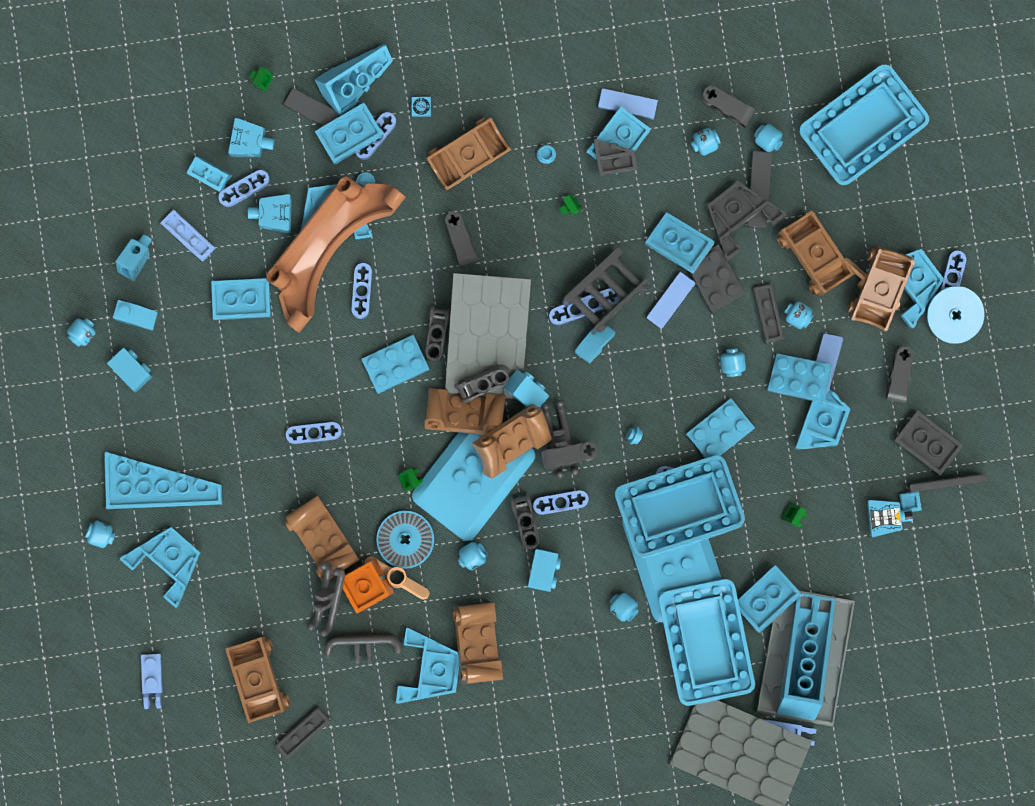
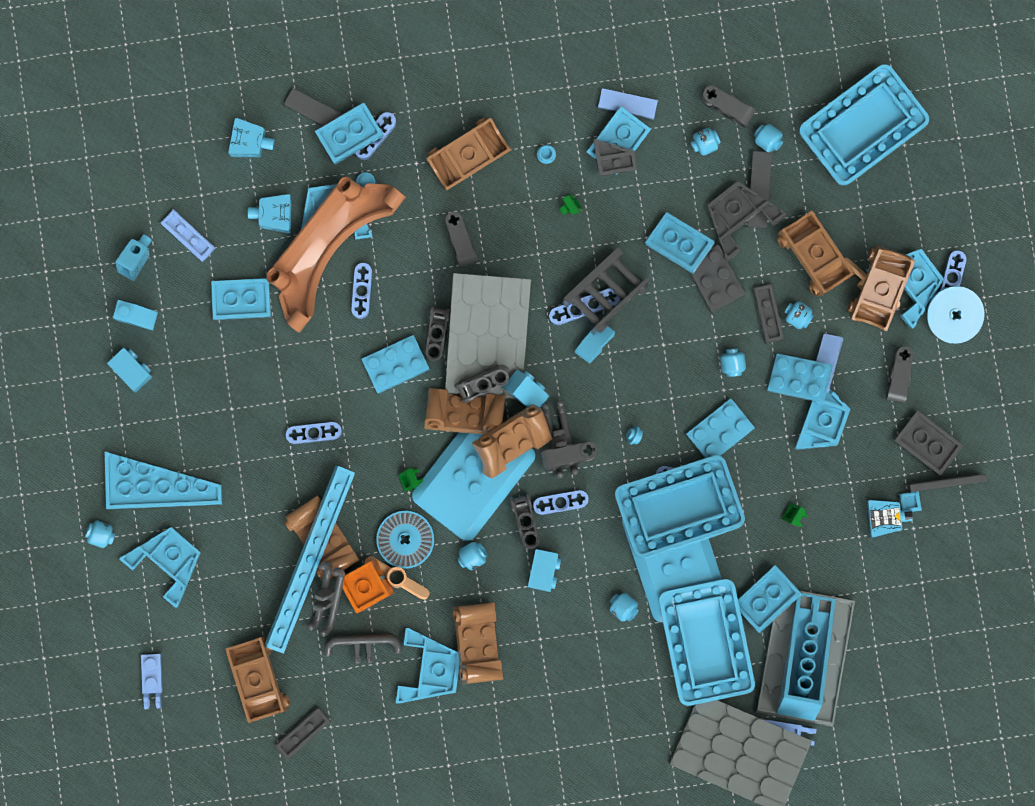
medium azure head [67,318,96,347] -> none
medium azure hinge [187,156,233,192] -> none
light blue beam [219,170,270,207] -> none
green tile [248,67,274,92] -> none
medium azure wedge [315,44,393,116] -> none
medium azure tile [412,97,431,117] -> none
light blue tile [646,272,695,329] -> none
none -> medium azure plate [264,465,355,654]

